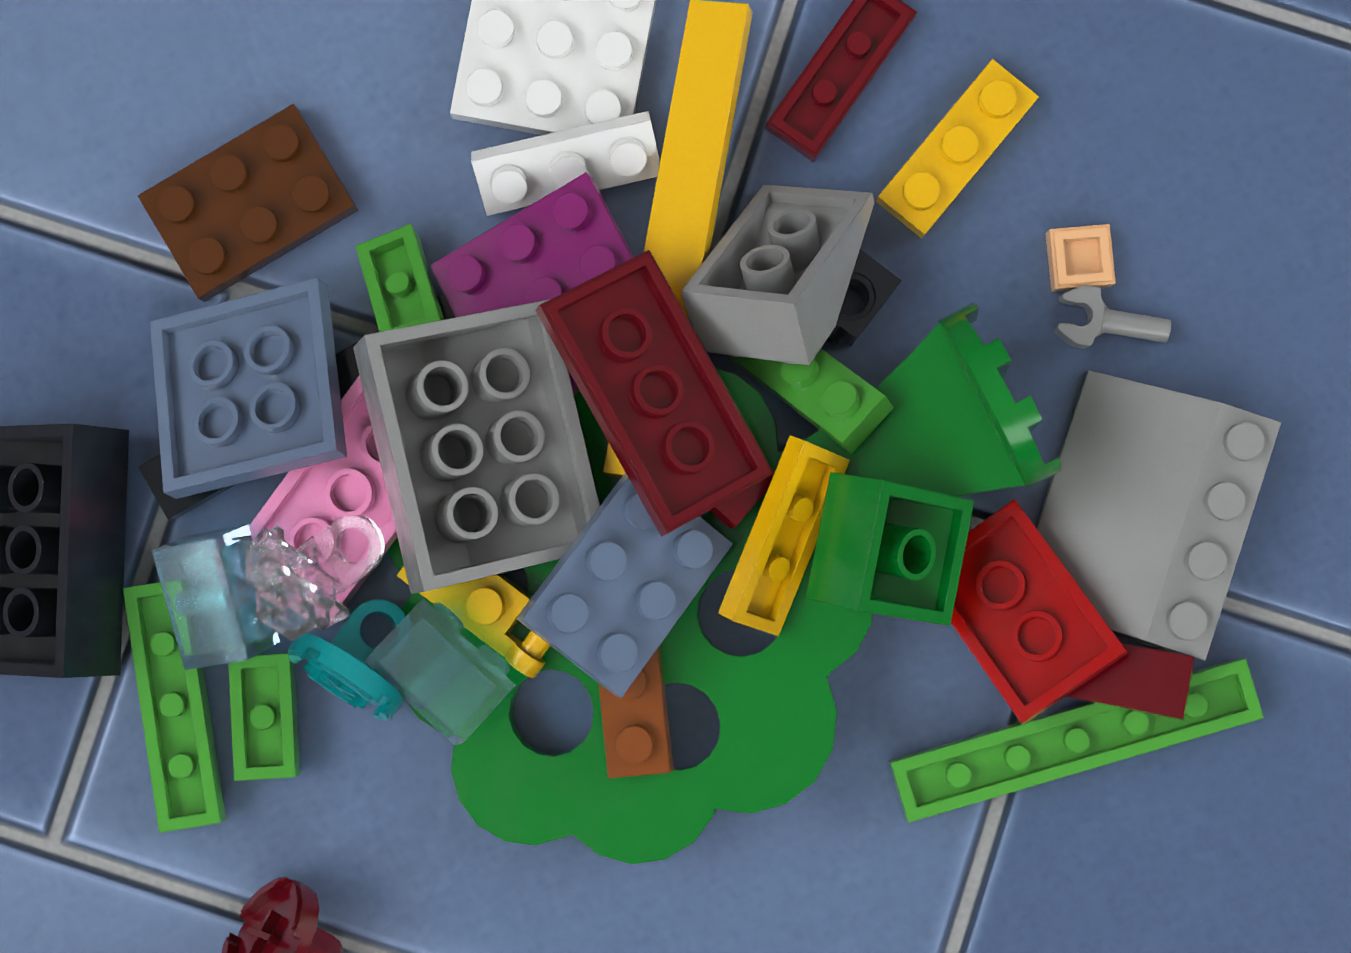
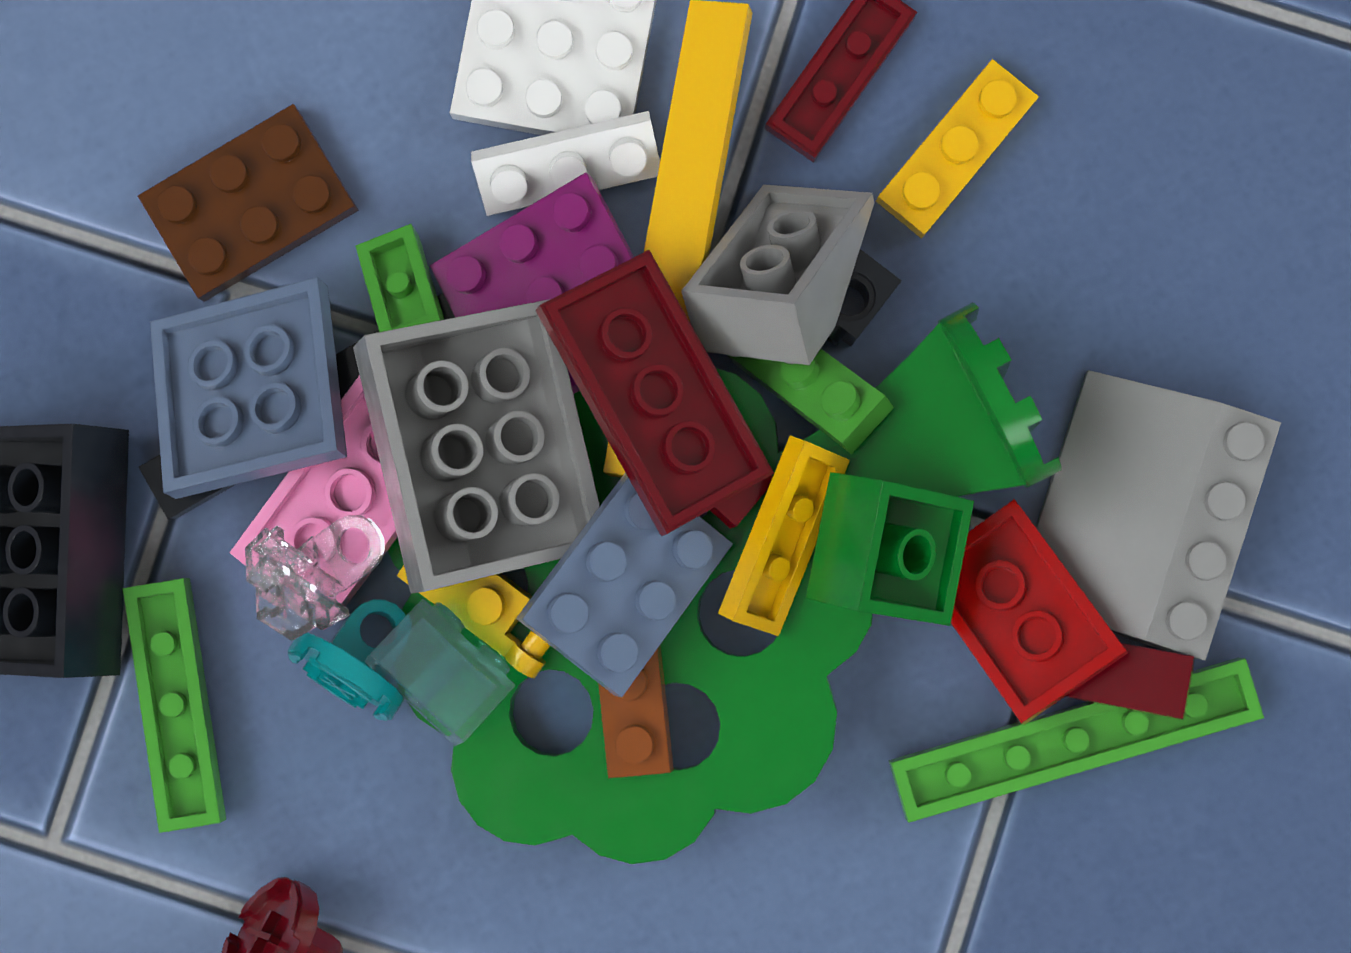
clear light blue brick [152,524,280,670] -> none
bright green plate [228,653,301,781] -> none
light nougat tile [1045,224,1116,292] -> none
light grey bar [1053,285,1171,349] -> none

